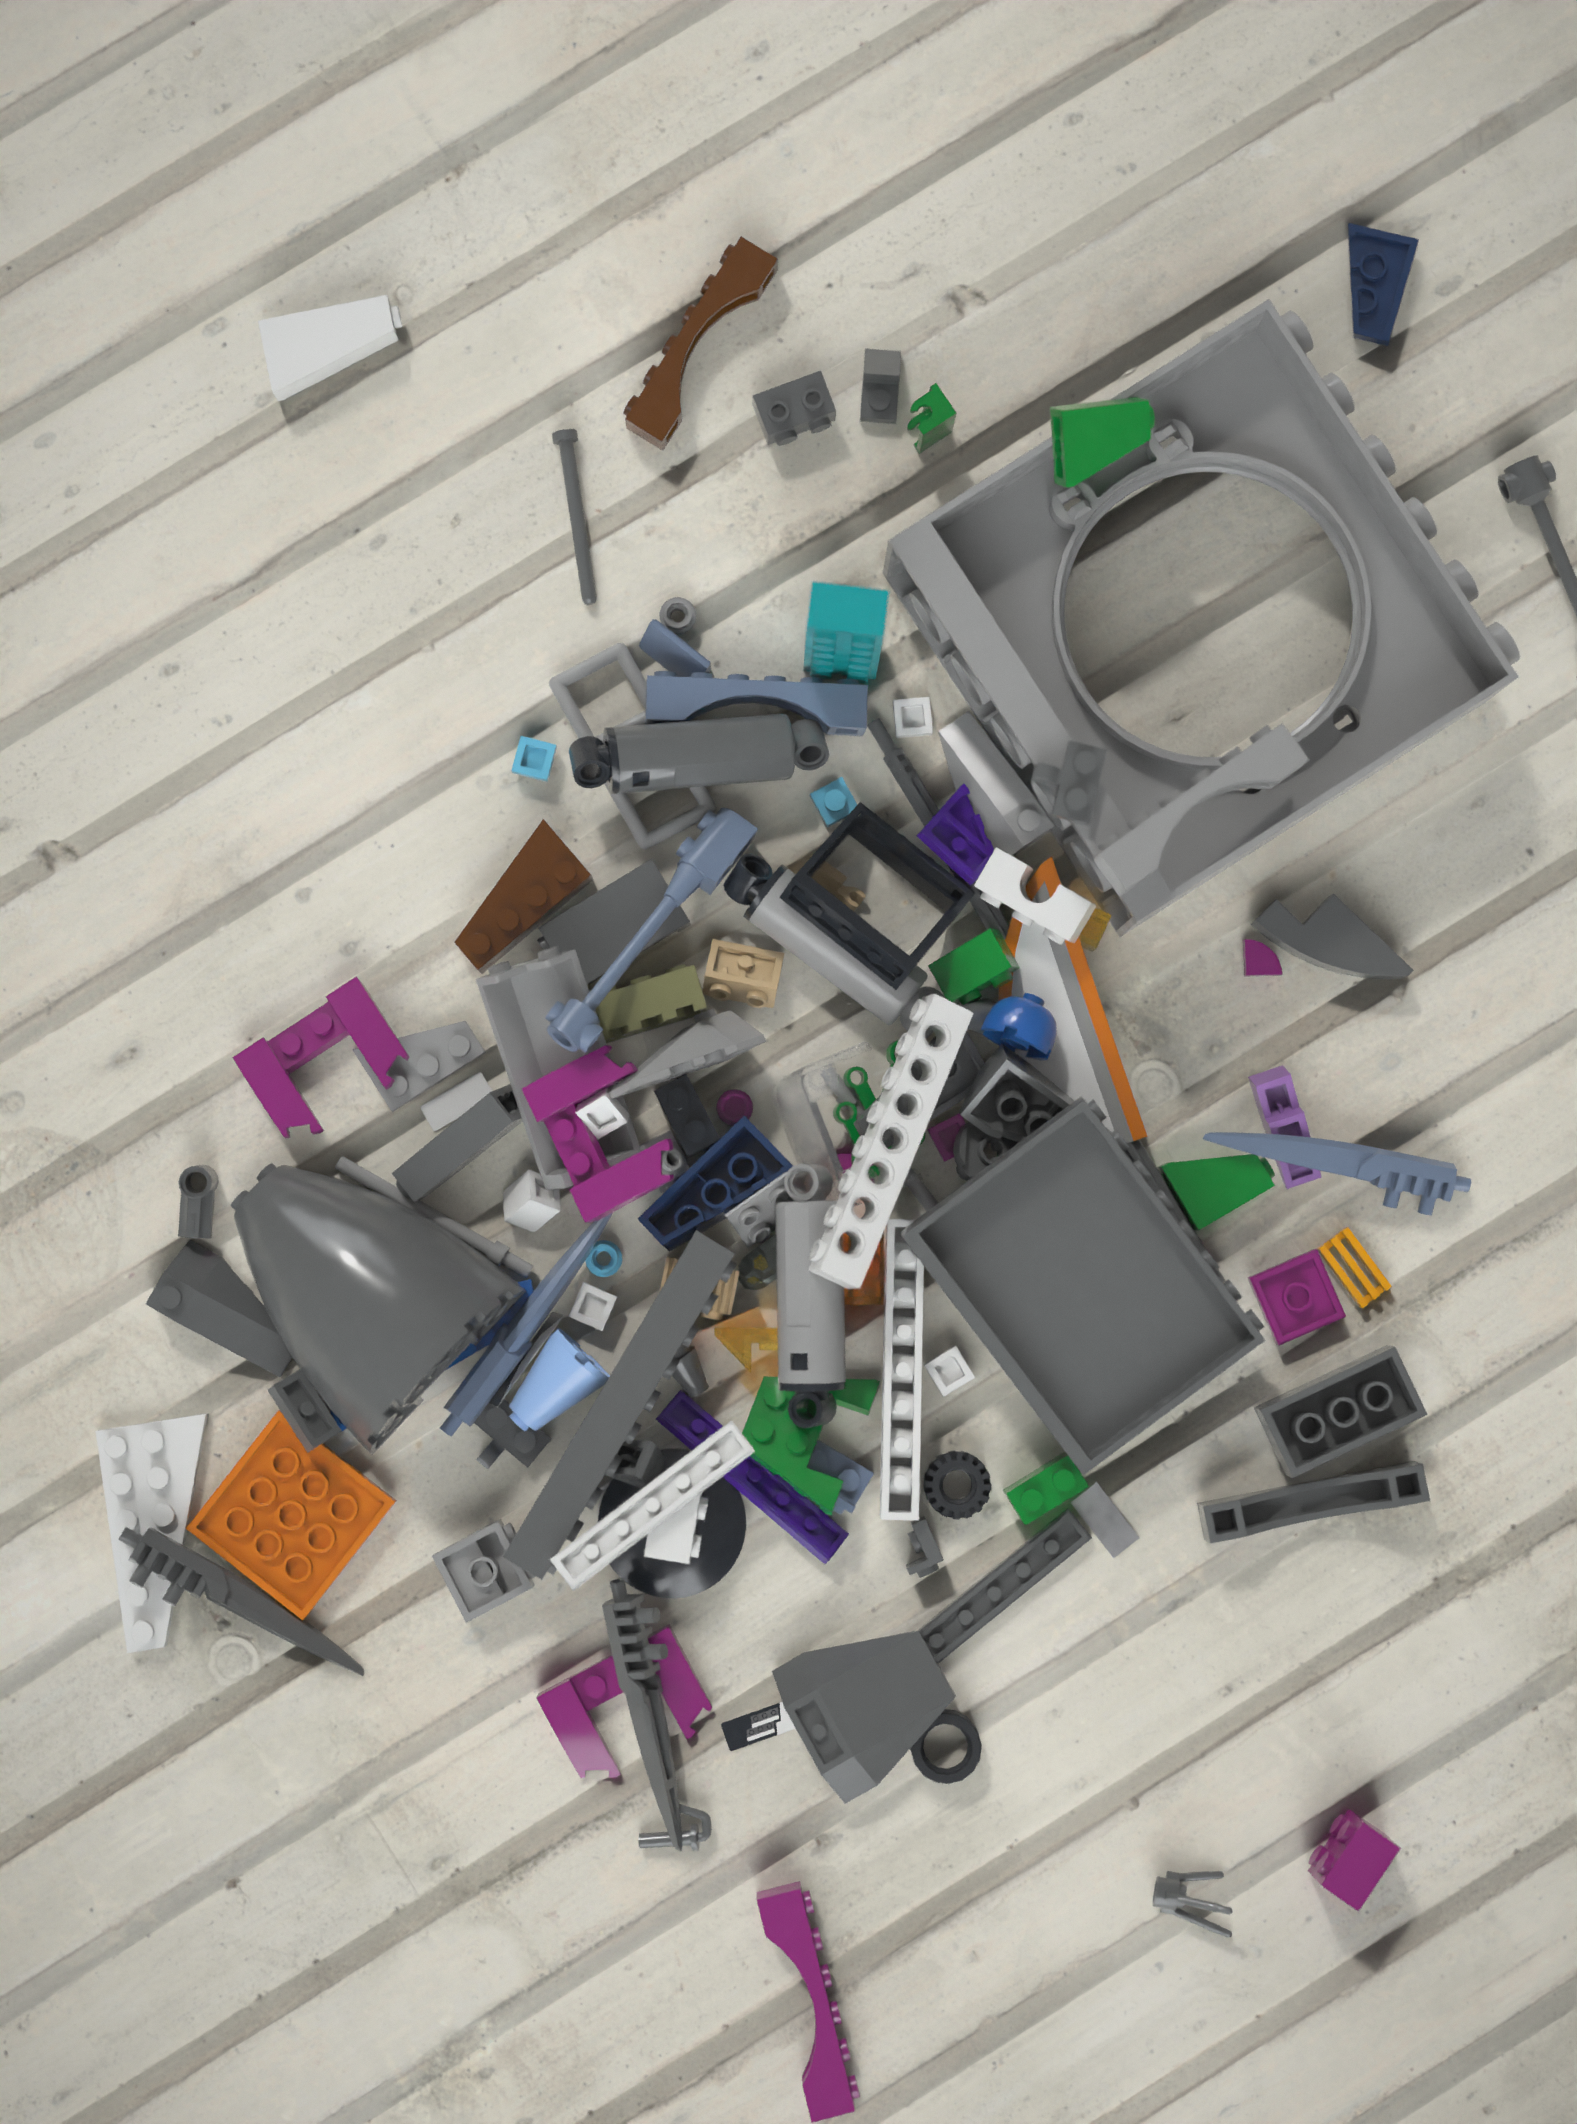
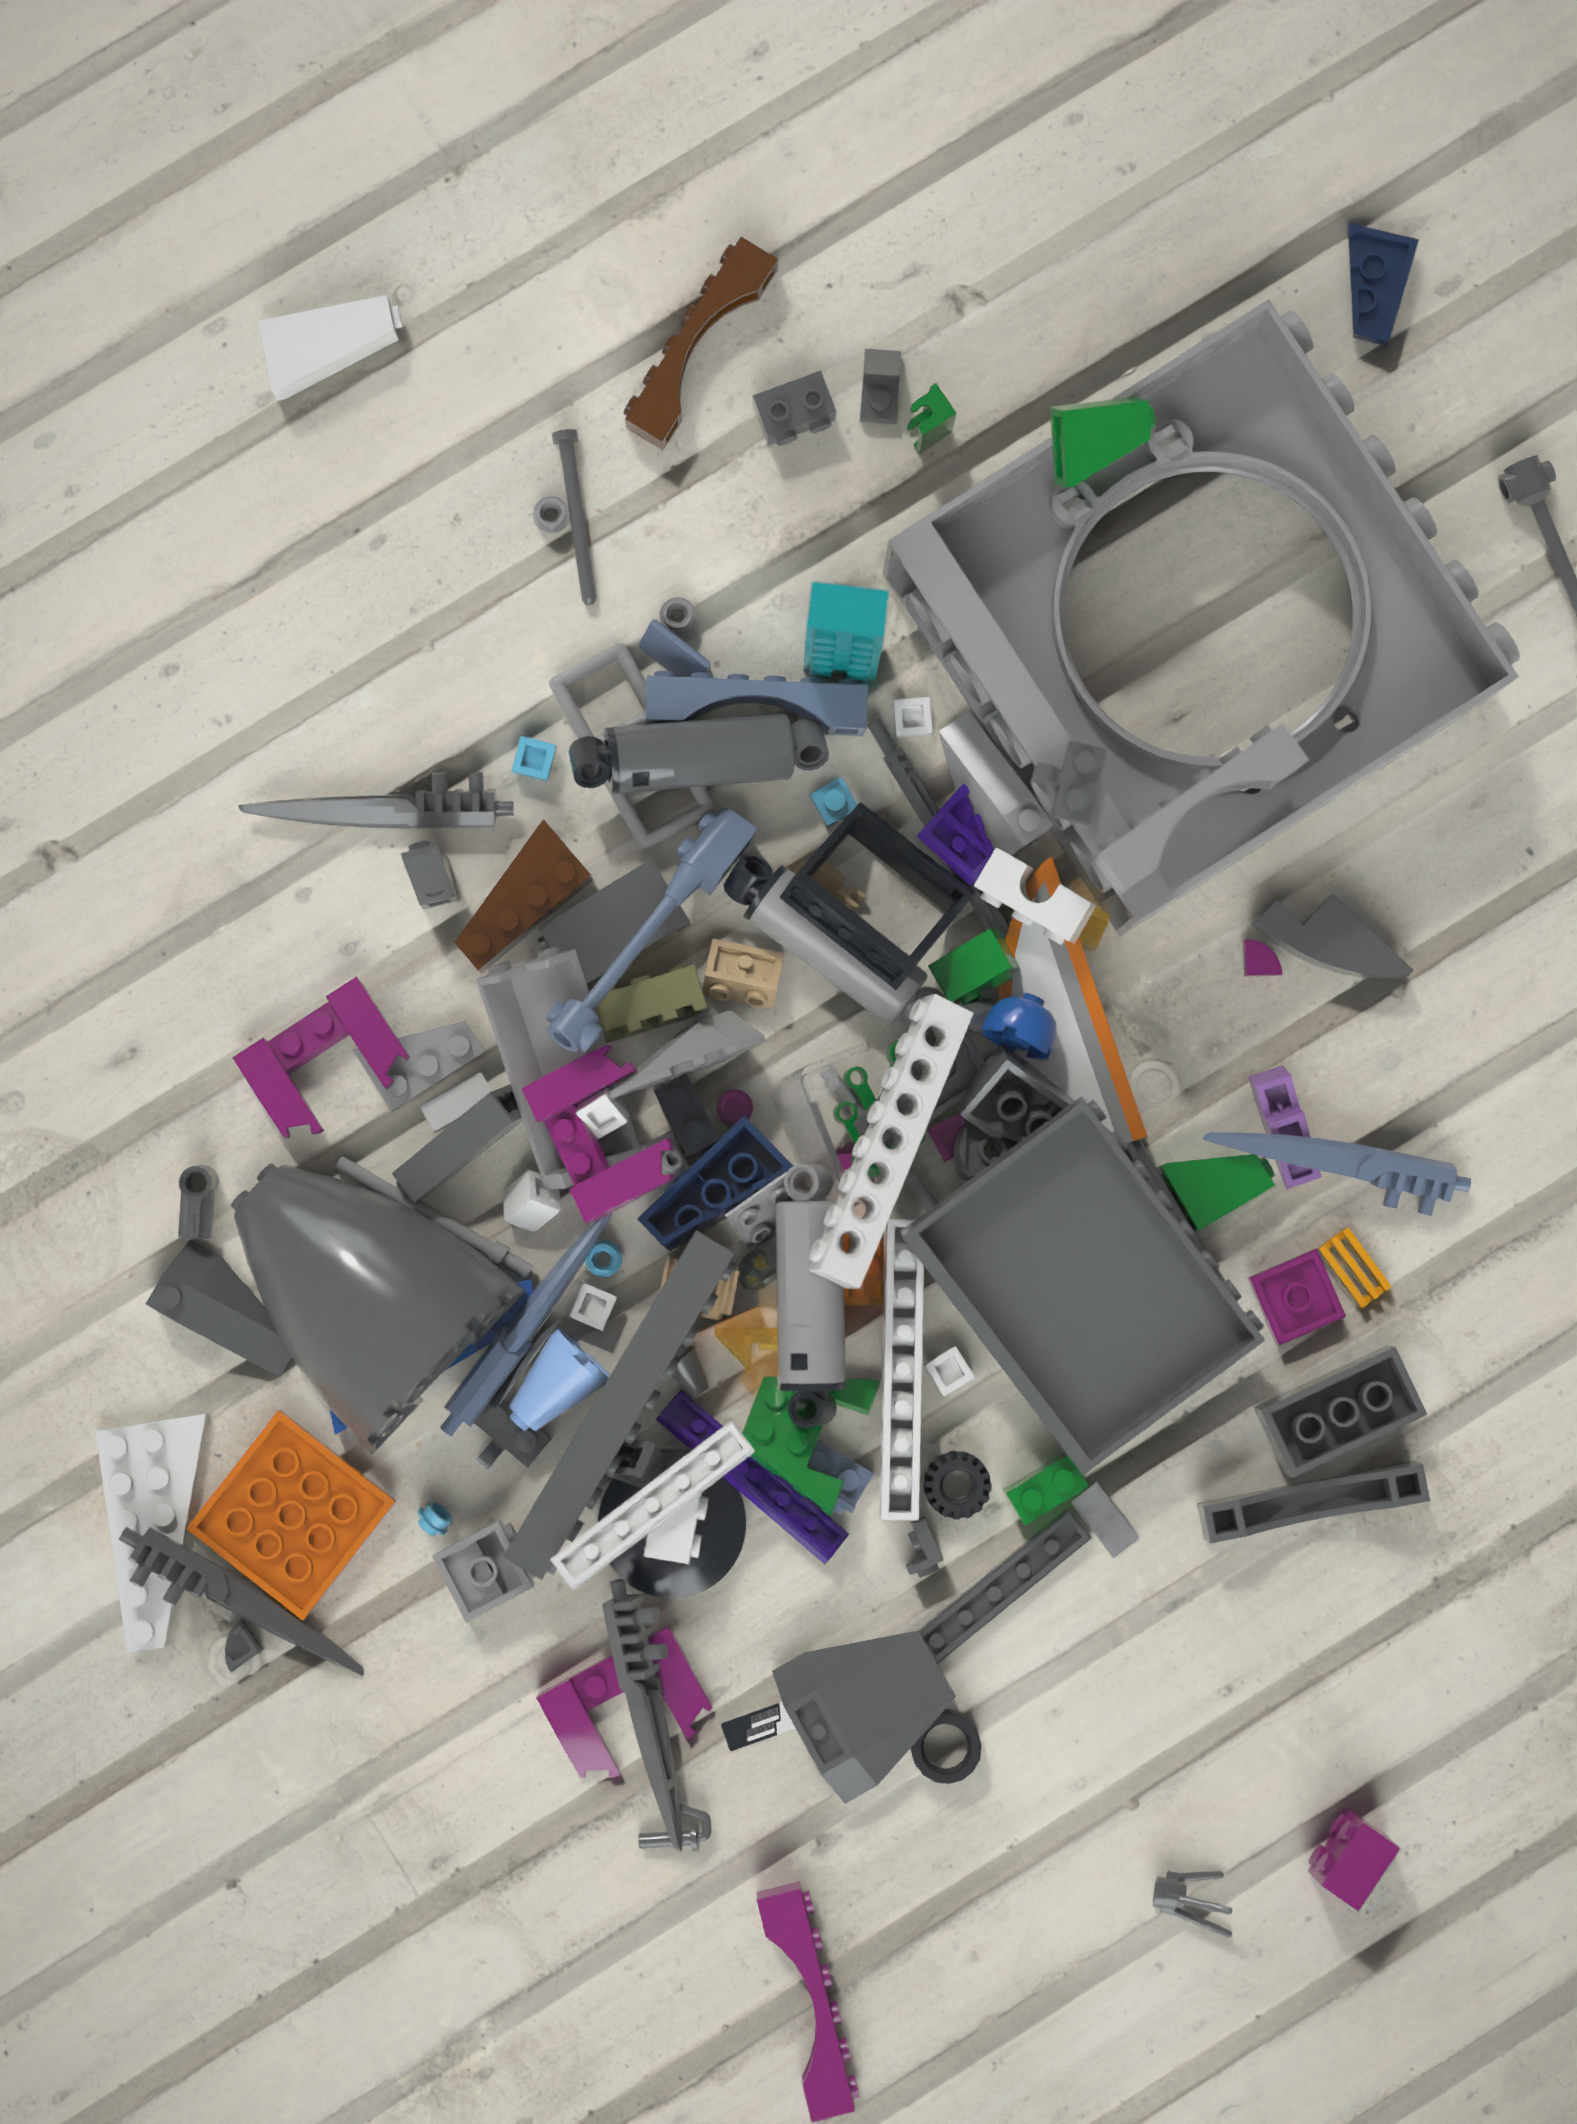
dark grey panel [268,1369,341,1453] -> none
none -> dark grey tile [225,1619,264,1672]
none -> piece [238,772,514,828]
none -> dark grey slope [401,841,459,909]
none -> medium azure plate [418,1501,453,1536]
none -> light grey plate [533,496,570,534]

